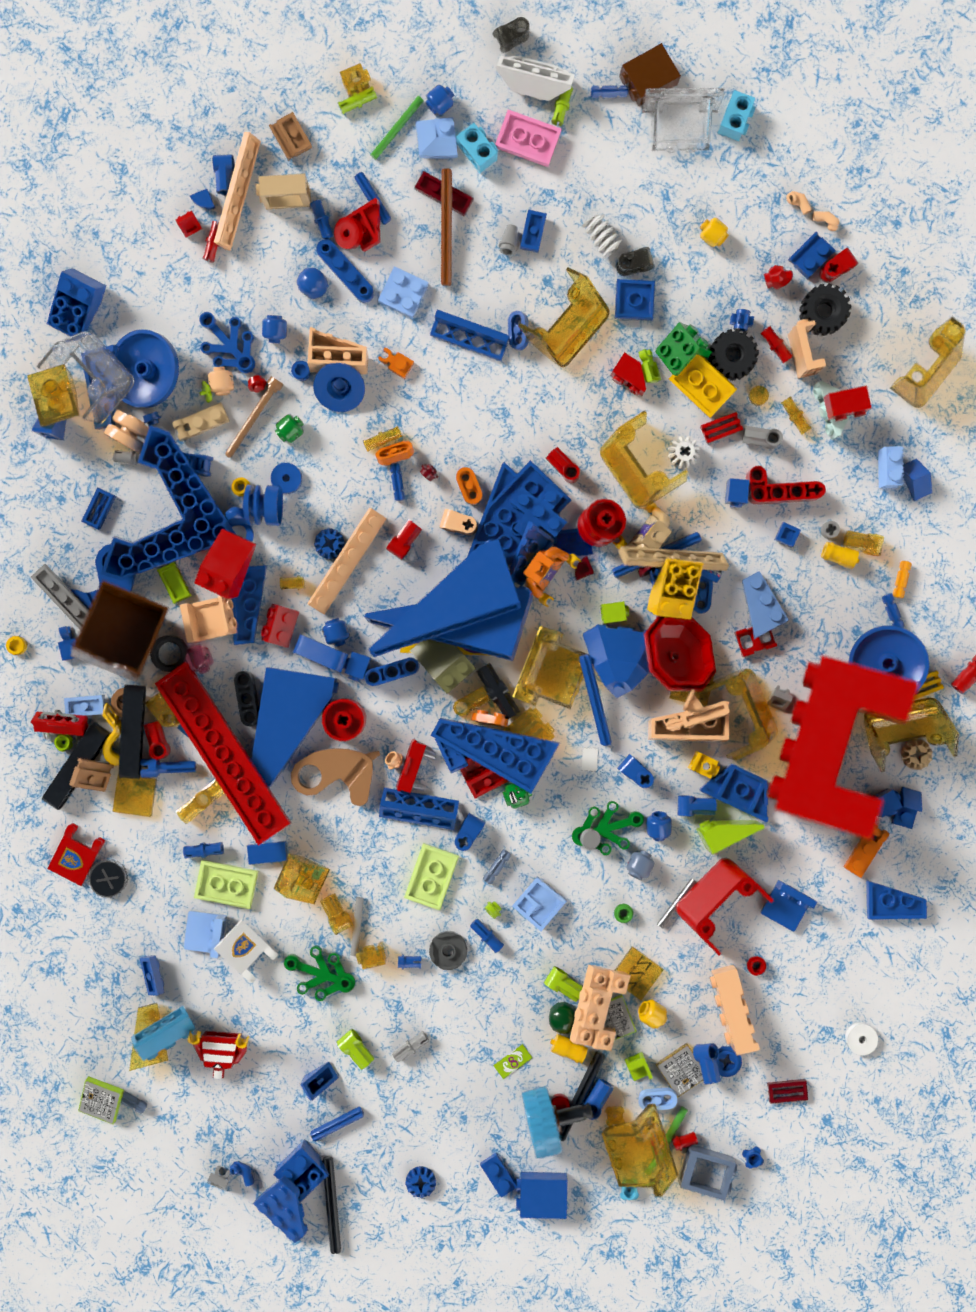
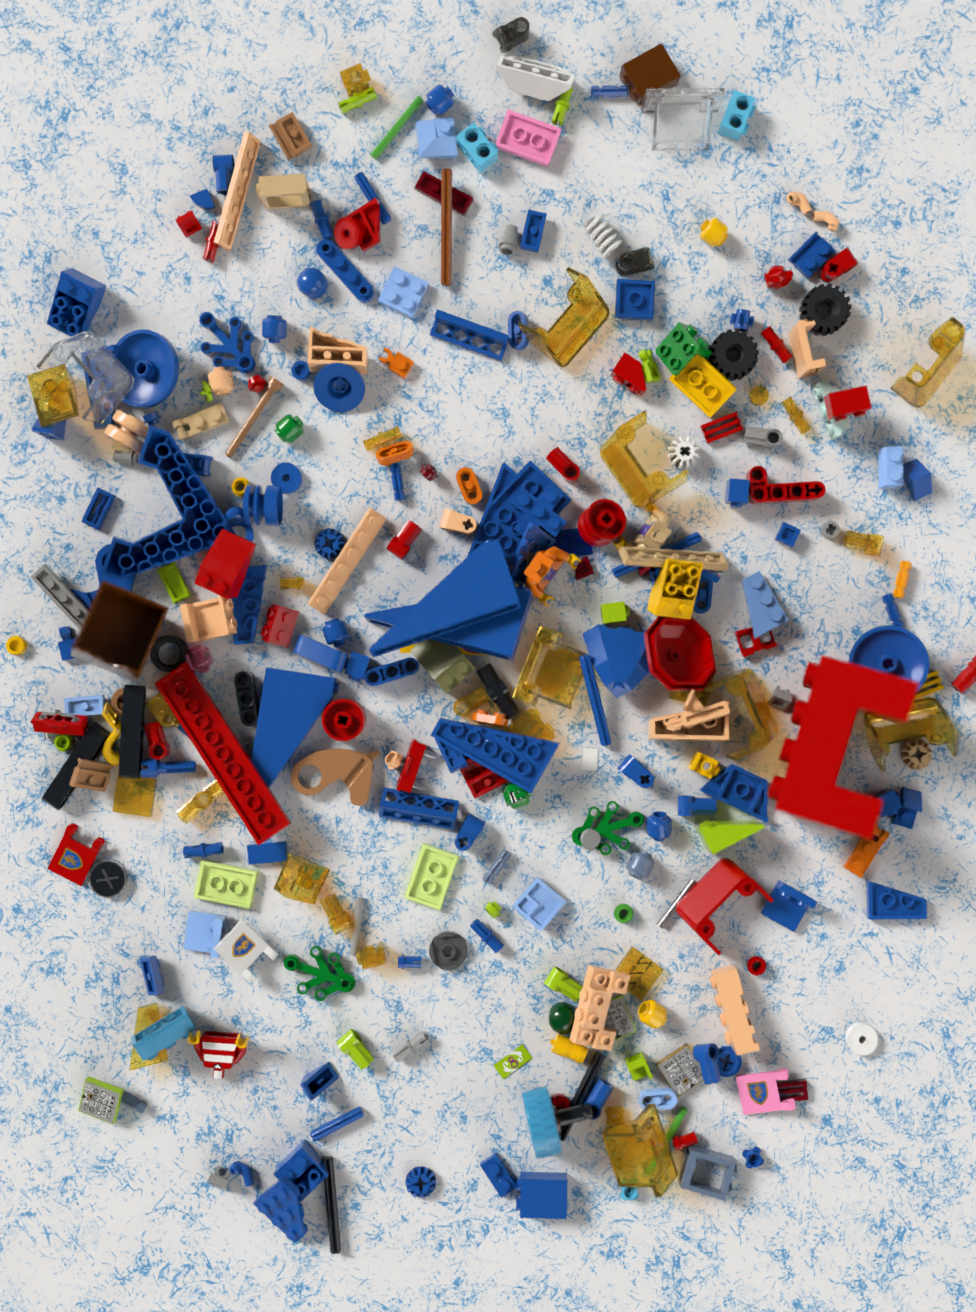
yellow piece [821,542,860,569] -> none
none -> bright pink flag [736,1068,796,1115]

